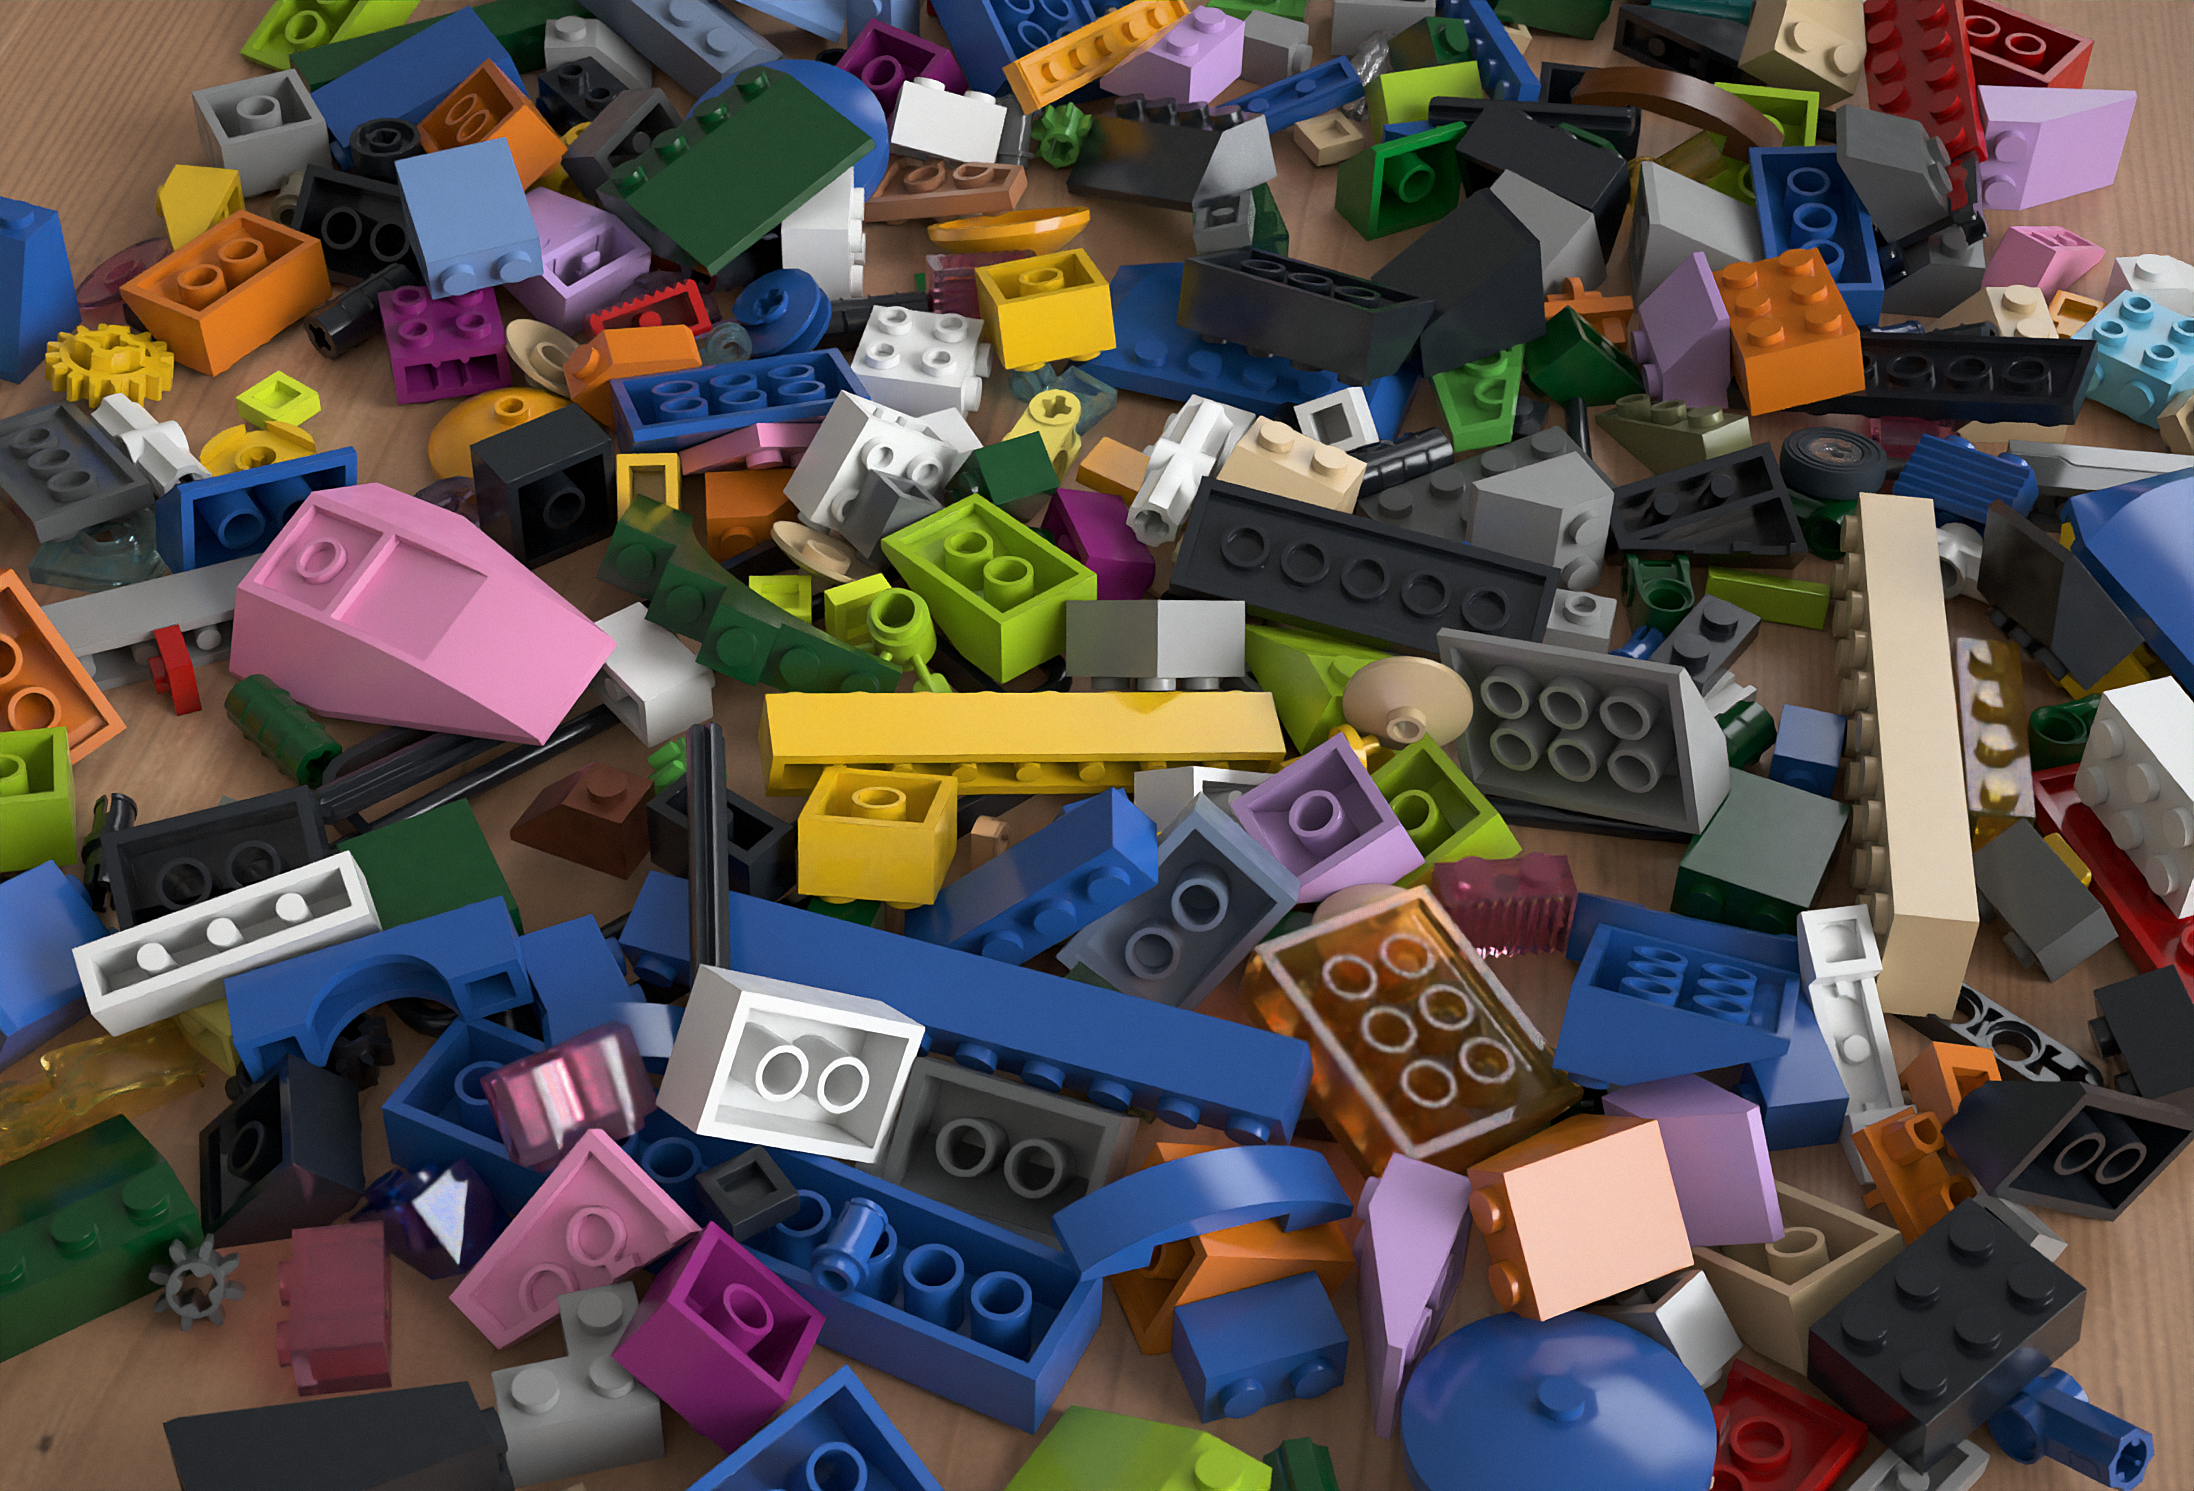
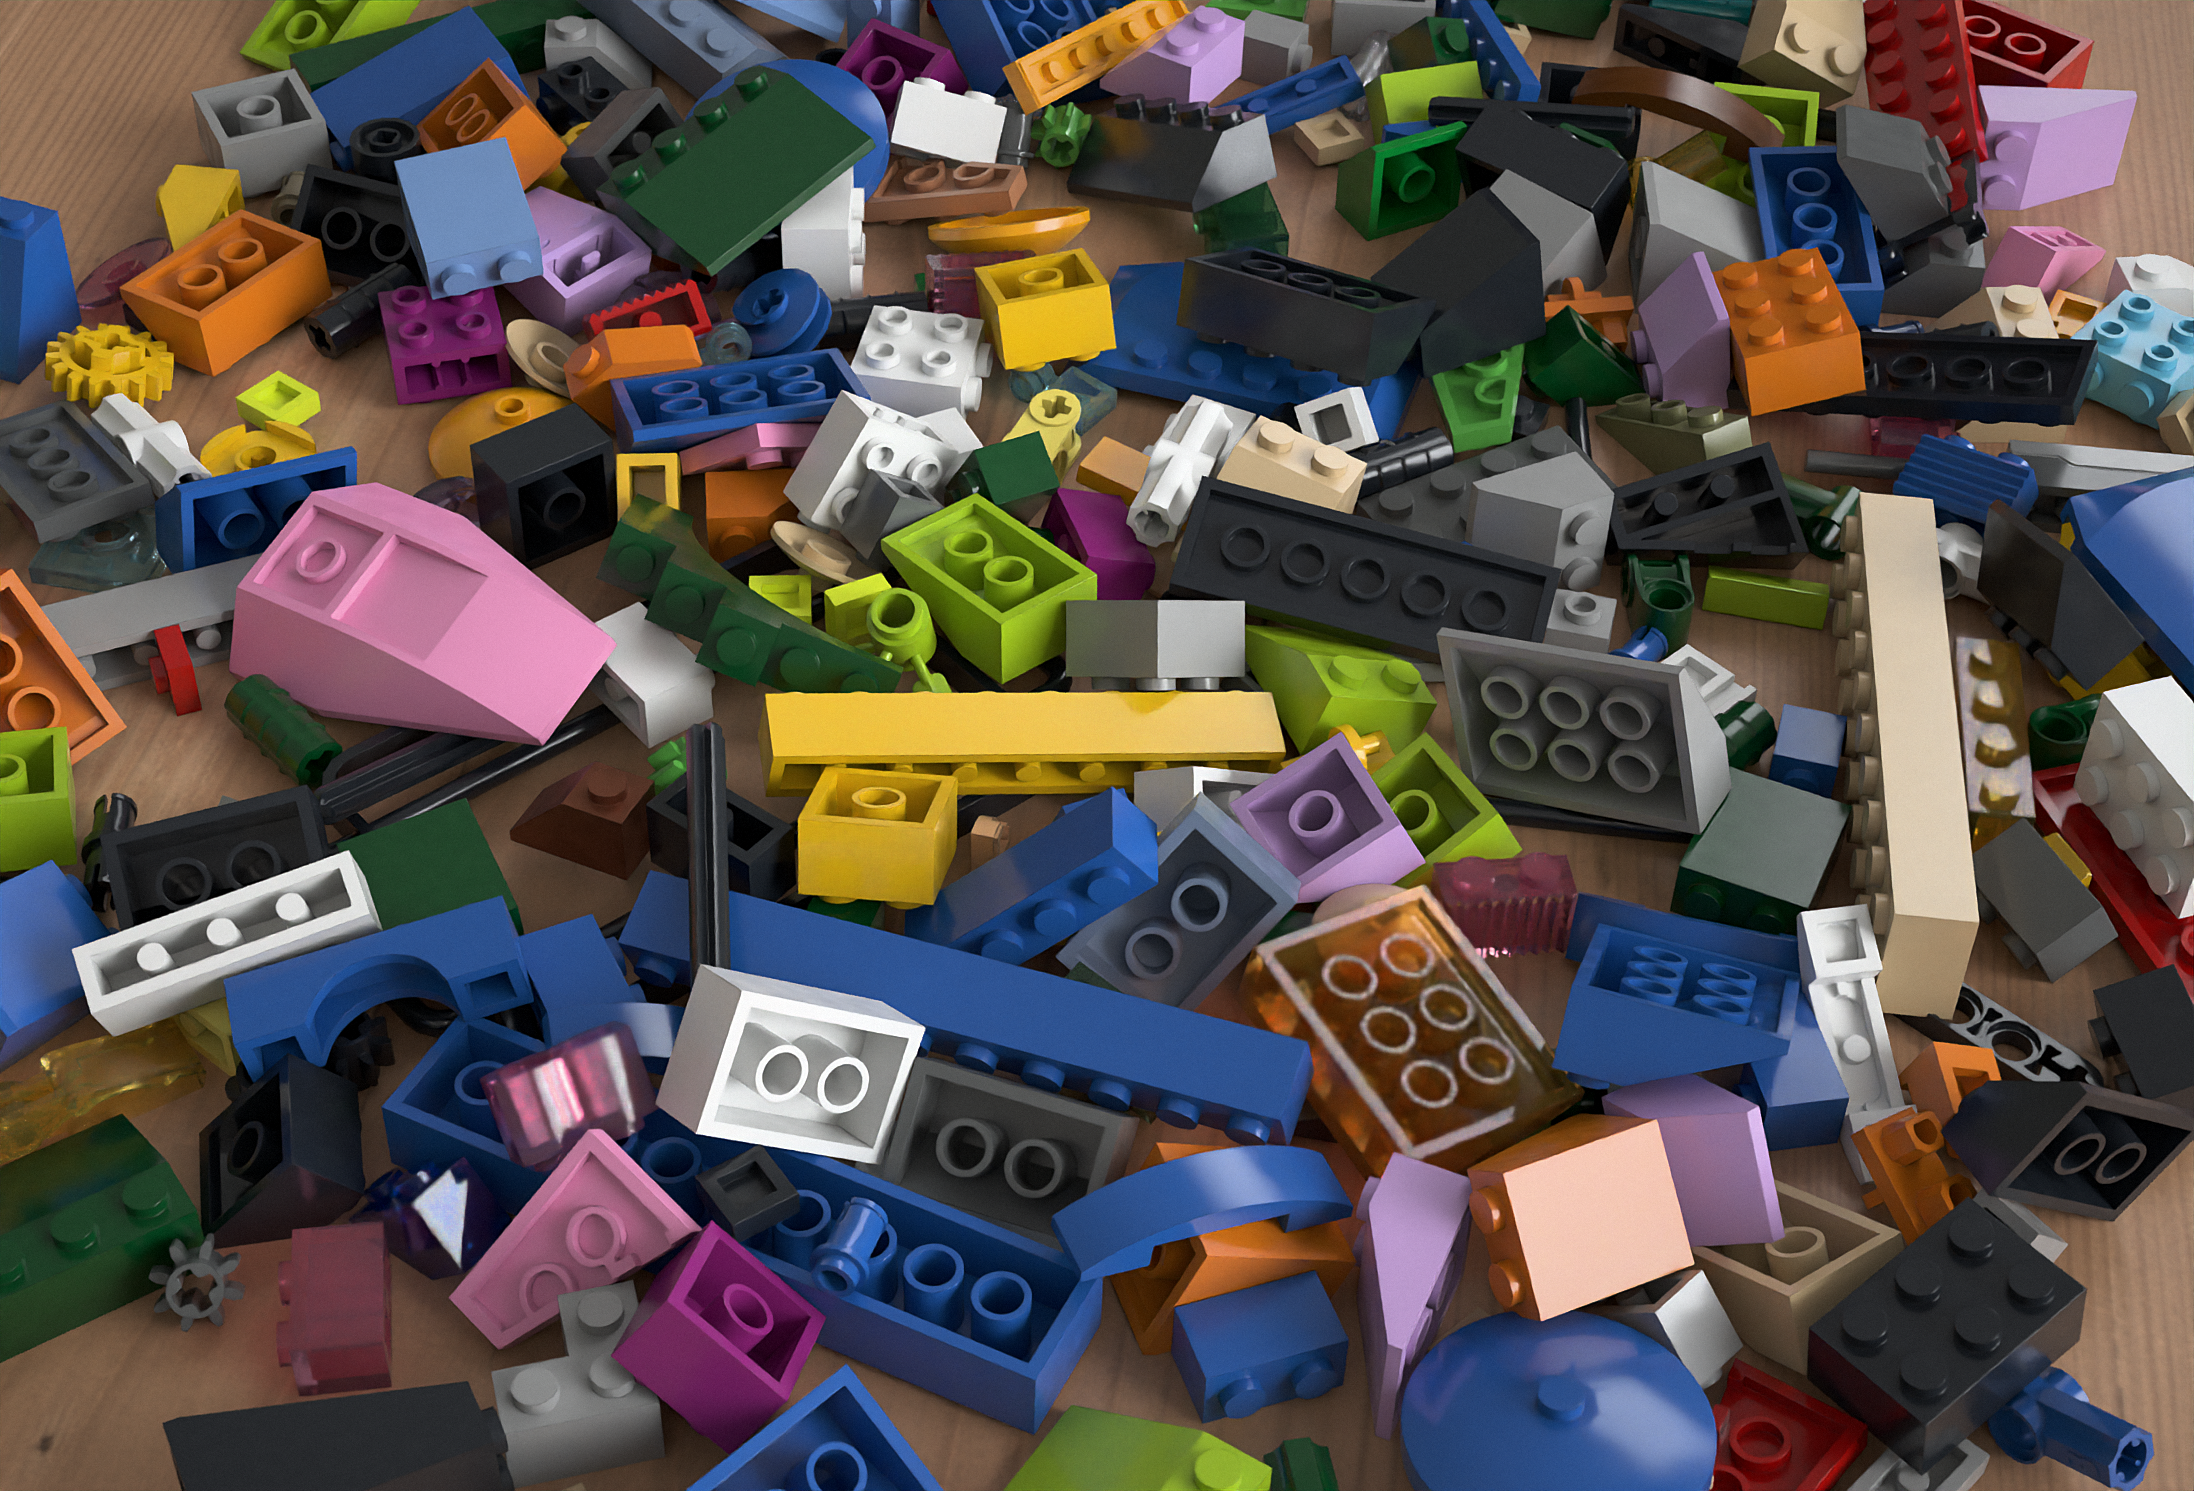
dark grey plate [1193,190,1256,255] -> none
tan dish [1342,656,1473,751] -> none
black plate [1648,593,1762,698] -> none
black bush [1779,427,1887,500] -> none

